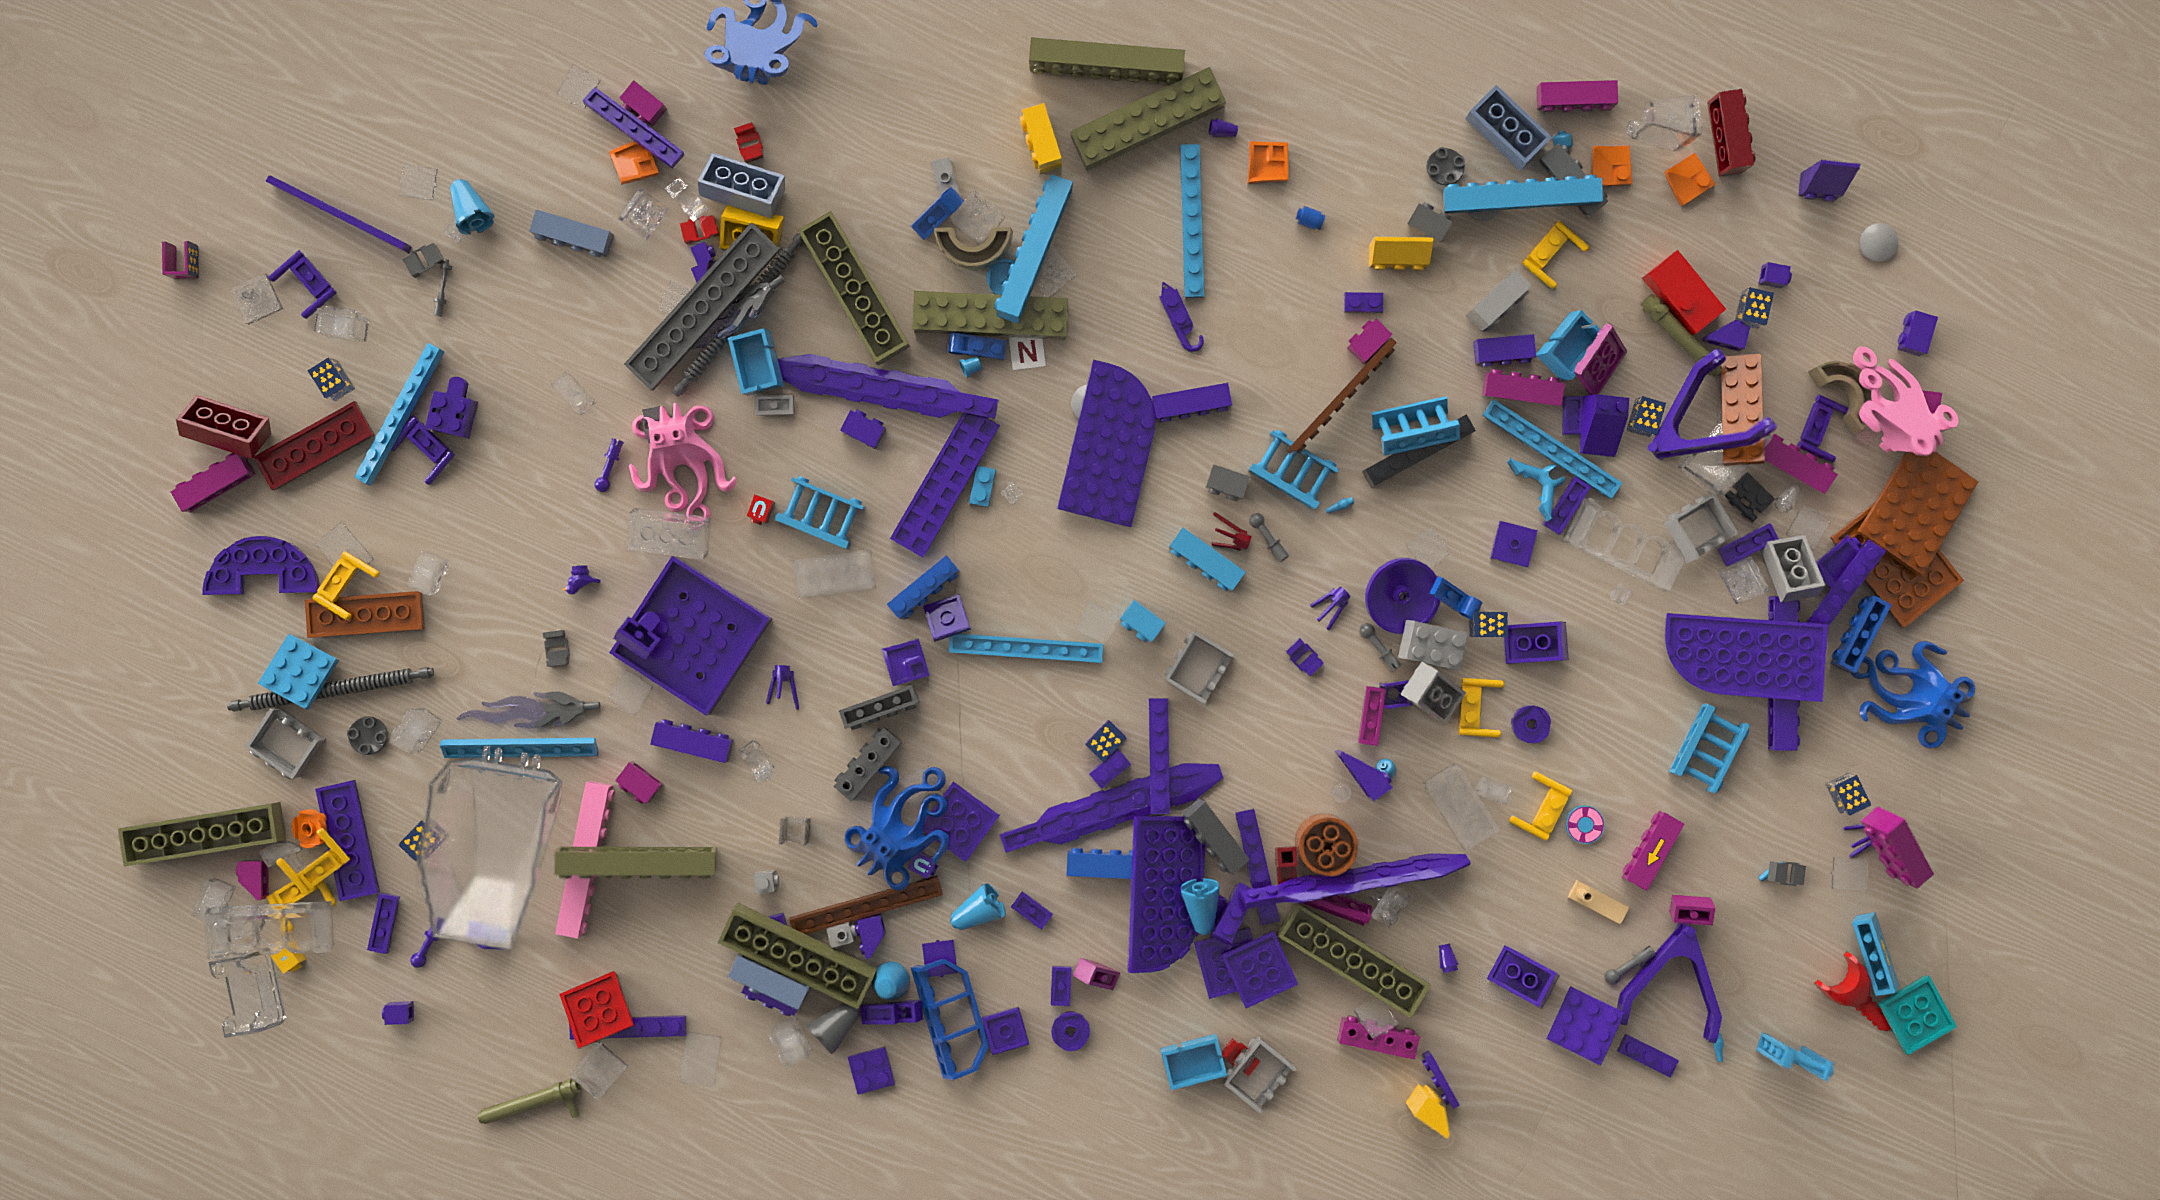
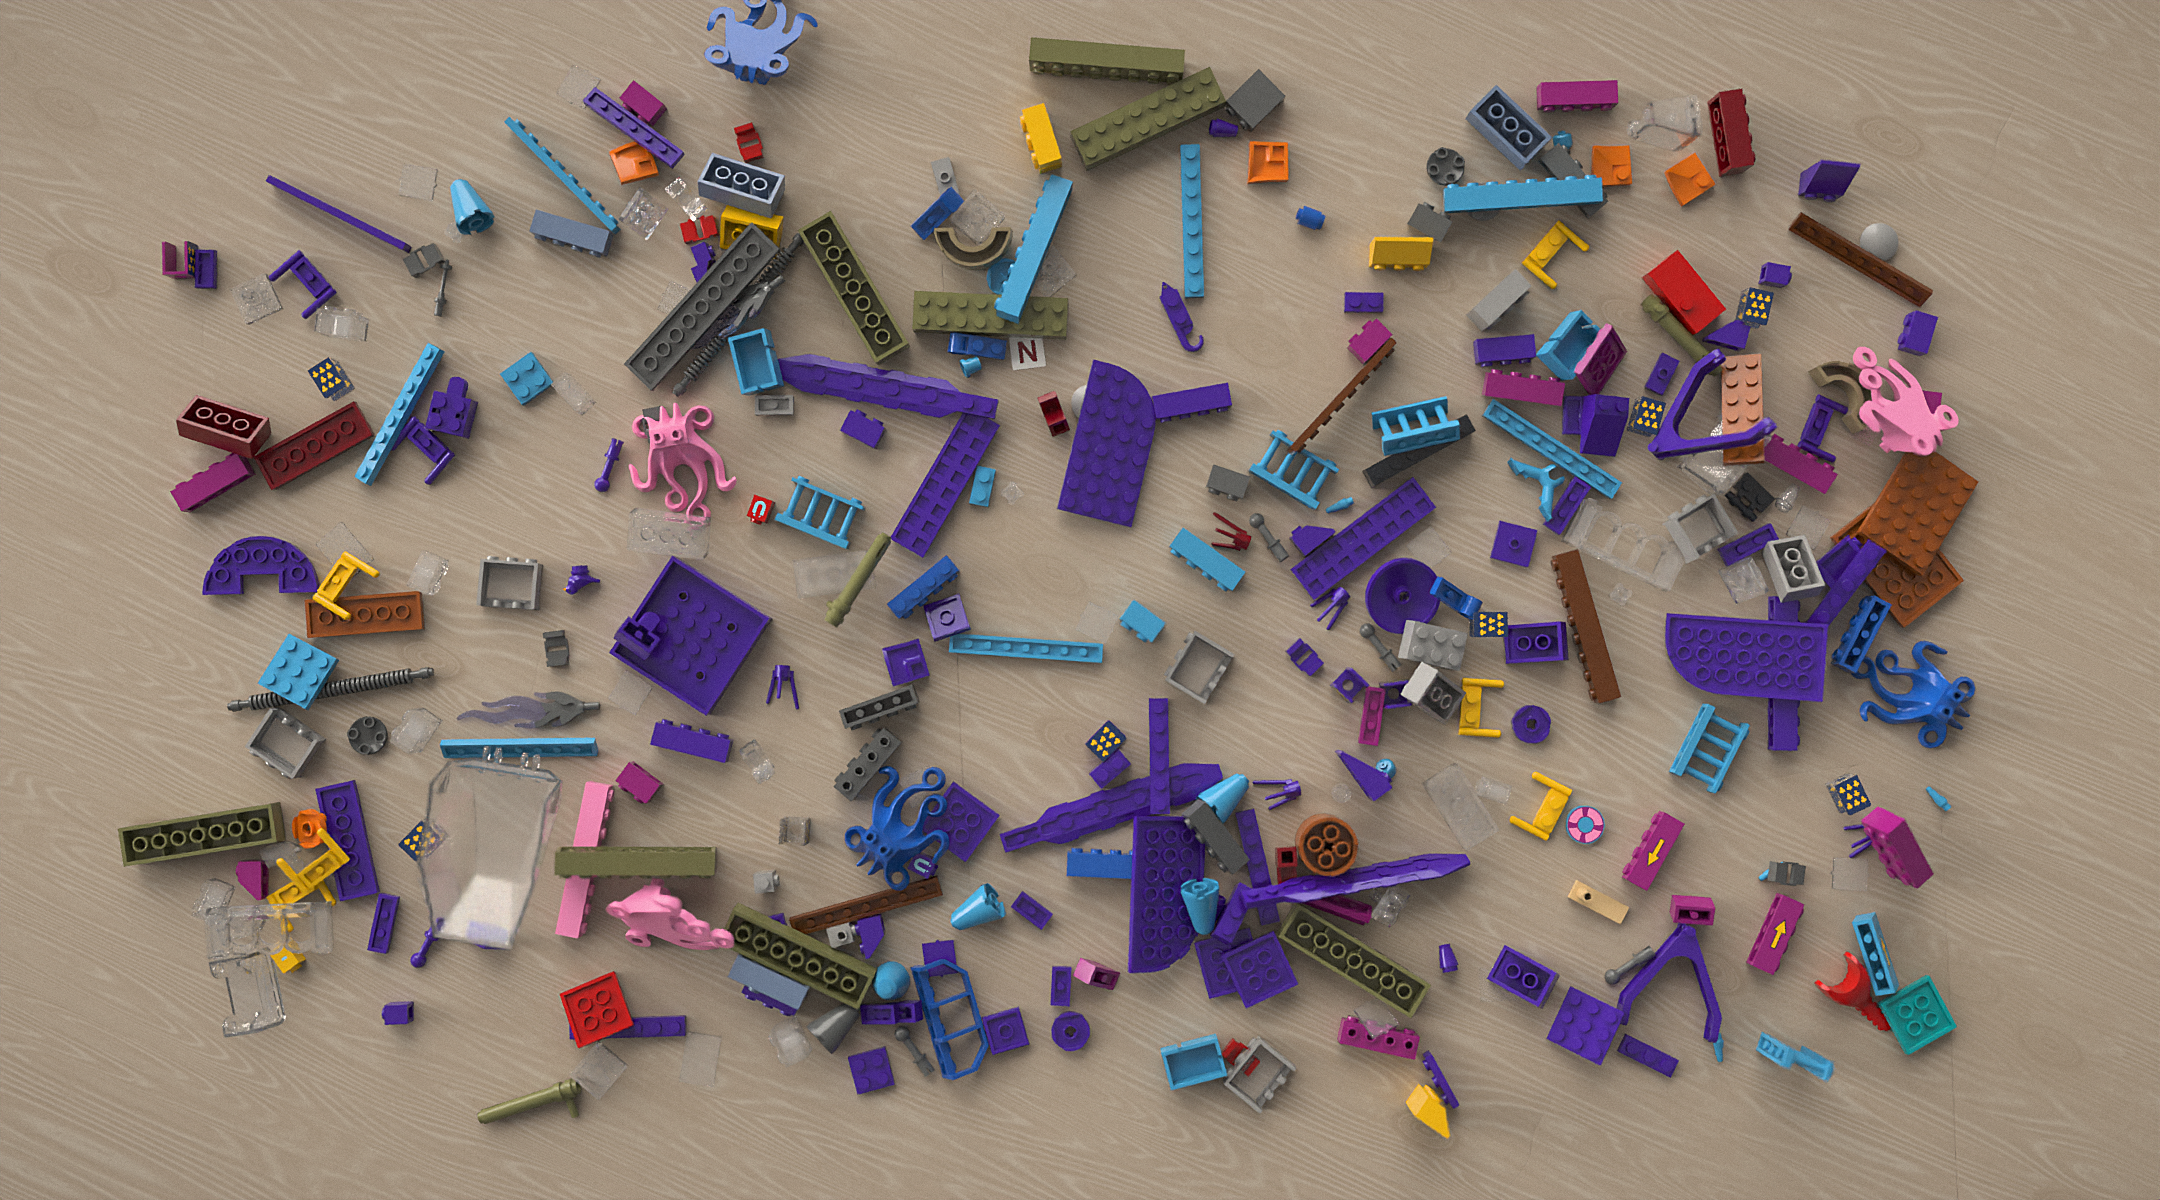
none -> dark purple plate [195,250,217,289]
none -> window [476,556,543,610]
none -> dark azure plate [500,352,555,406]
none -> dark azure plate [504,117,621,235]
none -> bright pink hips [606,878,734,950]
none -> olive cylinder [824,532,892,627]
none -> dark grey pin [894,1026,935,1077]
none -> dark red brick [1037,391,1070,437]
none -> dark azure cone [1196,773,1249,824]
none -> dark grey panel [1225,69,1286,133]
none -> dark purple plant [1253,779,1302,810]
none -> dark purple slope [1289,525,1335,556]
none -> dark purple plate [1290,477,1436,600]
none -> dark purple piece [1330,667,1370,704]
none -> reddish brown brick [1551,549,1621,704]
none -> dark purple plate [1644,353,1680,396]
none -> magenta brick [1746,893,1805,975]
none -> reddish brown plate [1788,212,1933,307]
none -> dark azure piece [1926,786,1952,811]

